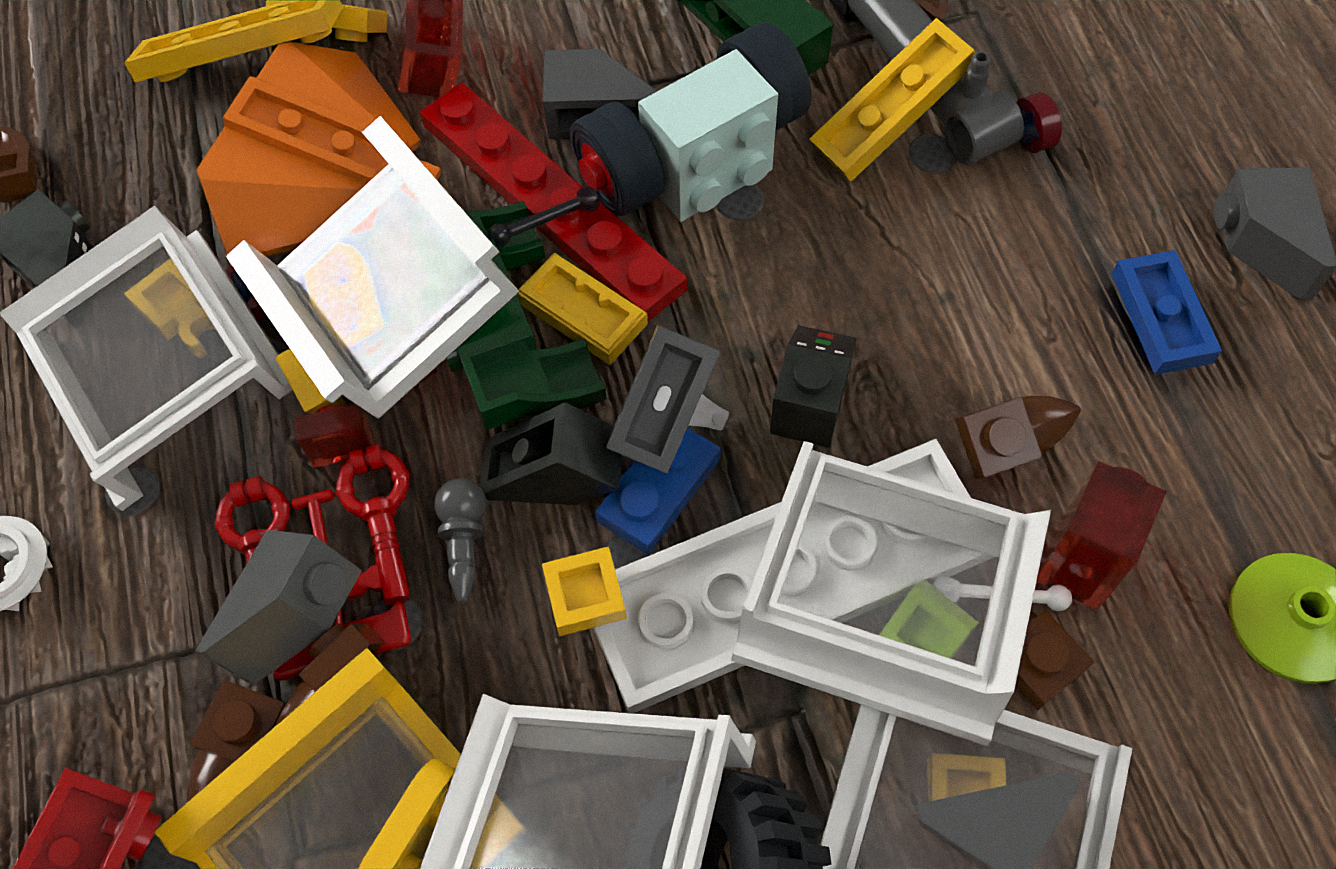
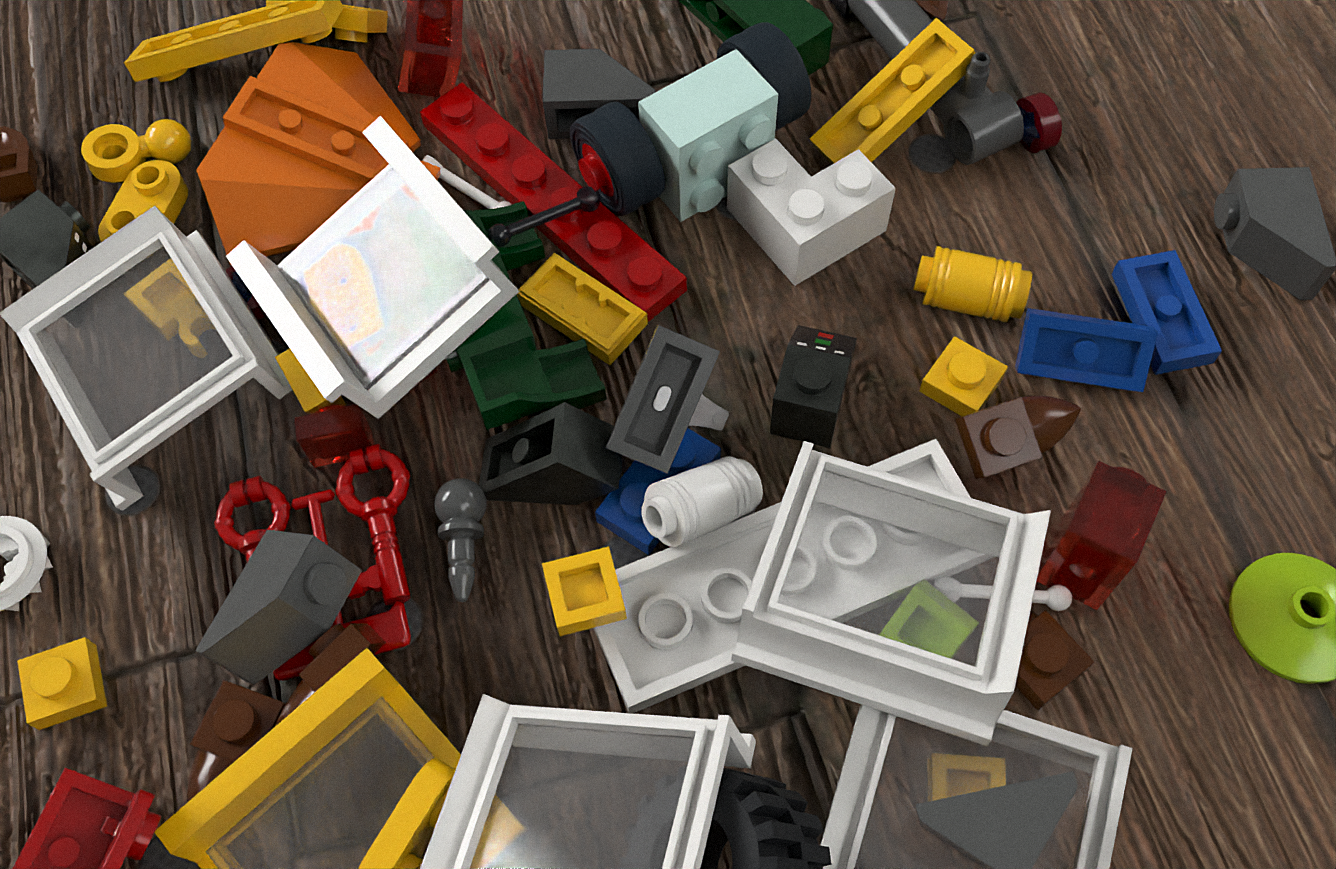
none -> yellow plate [17,637,107,730]
none -> yellow plate [81,119,191,183]
none -> yellow plate [98,160,188,263]
none -> white hinge [422,155,512,209]
none -> white head [642,456,763,547]
none -> white brick [727,138,896,286]
none -> yellow head [914,246,1032,322]
none -> yellow plate [919,336,1008,416]
none -> blue plate [1015,308,1158,392]

